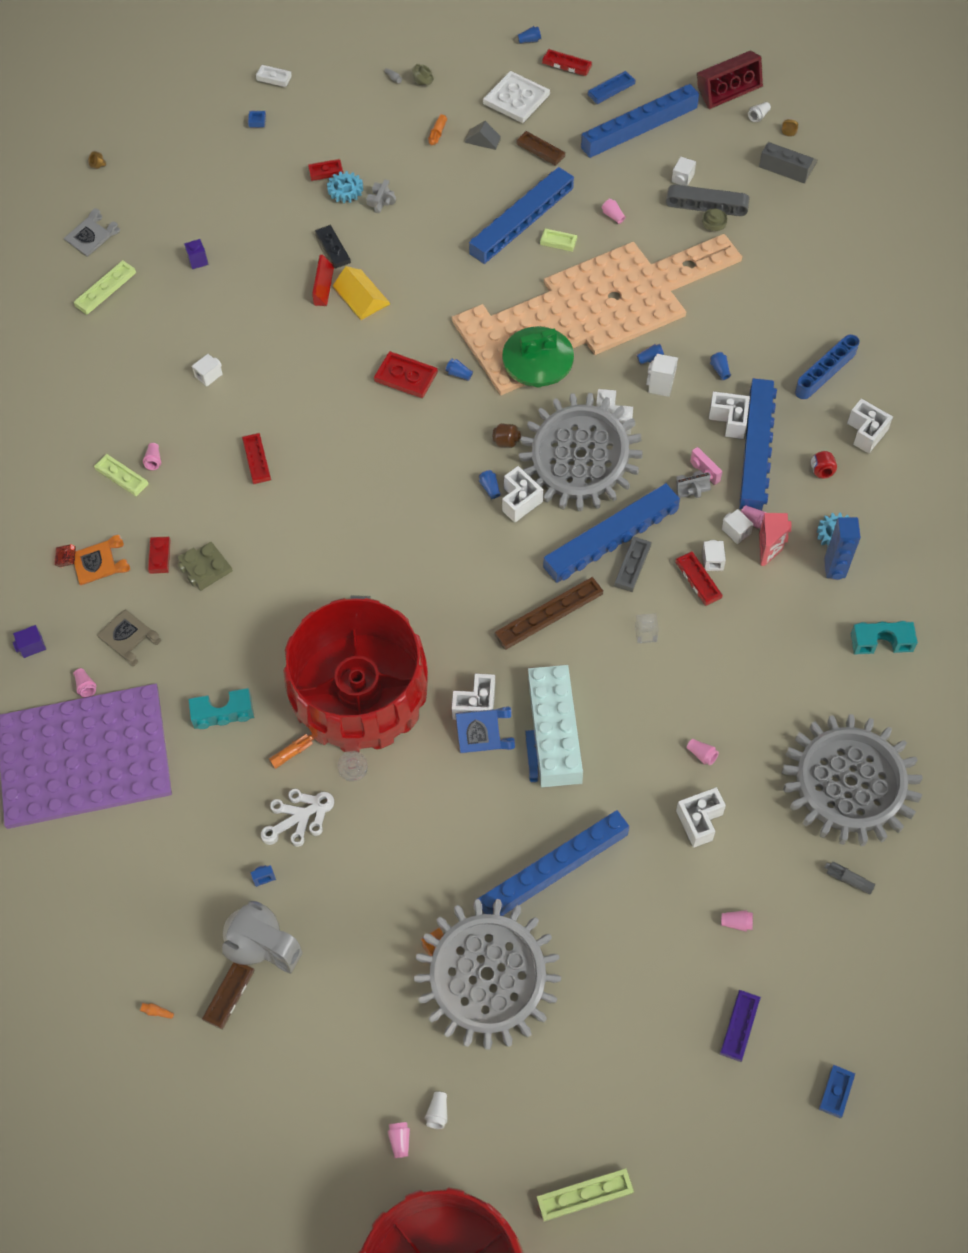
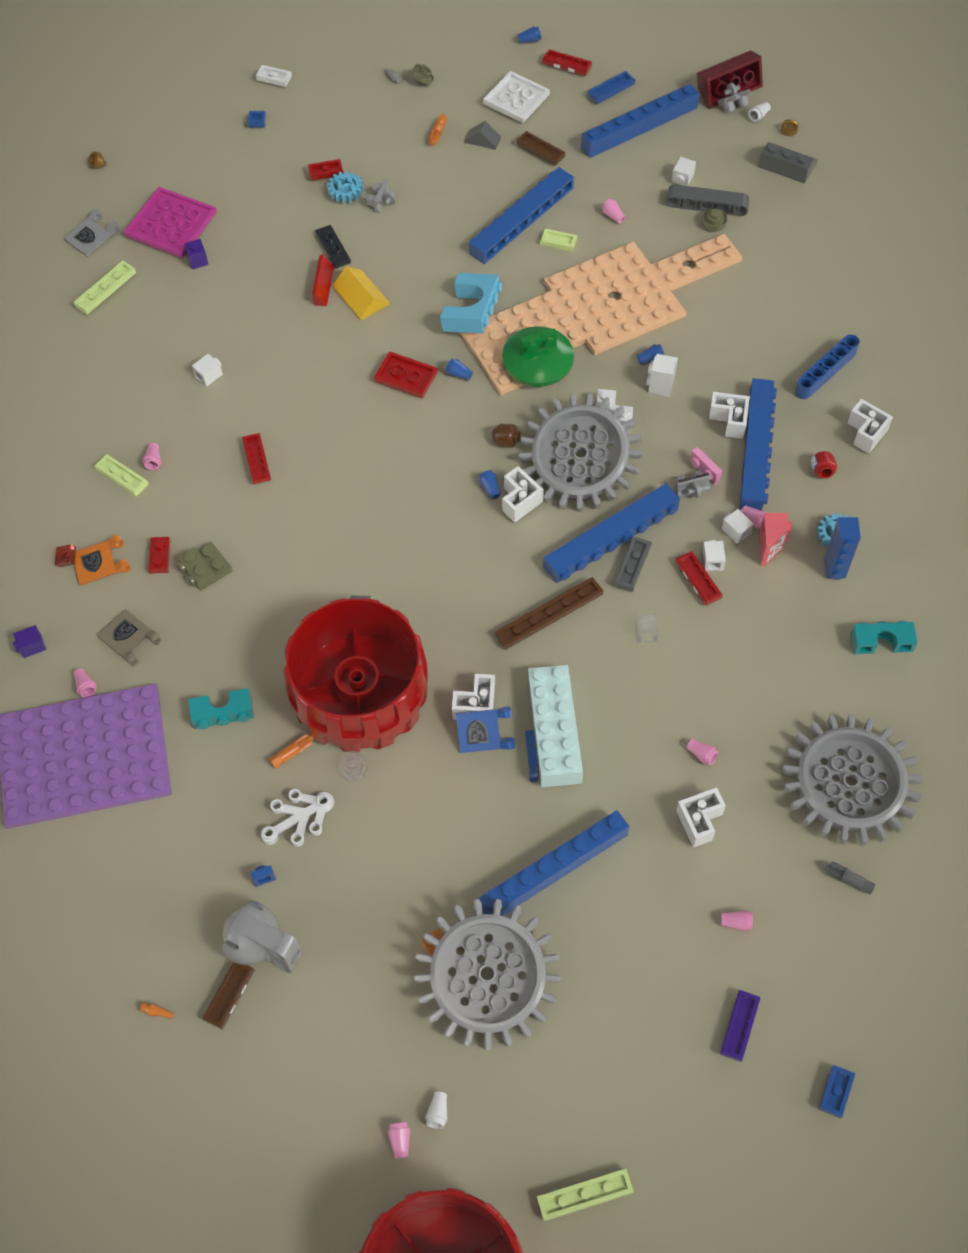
blue cone [710,352,731,380] -> none
none -> dark pink plate [124,187,217,258]
none -> medium azure arch [440,273,502,333]
none -> light grey hips [718,83,751,113]

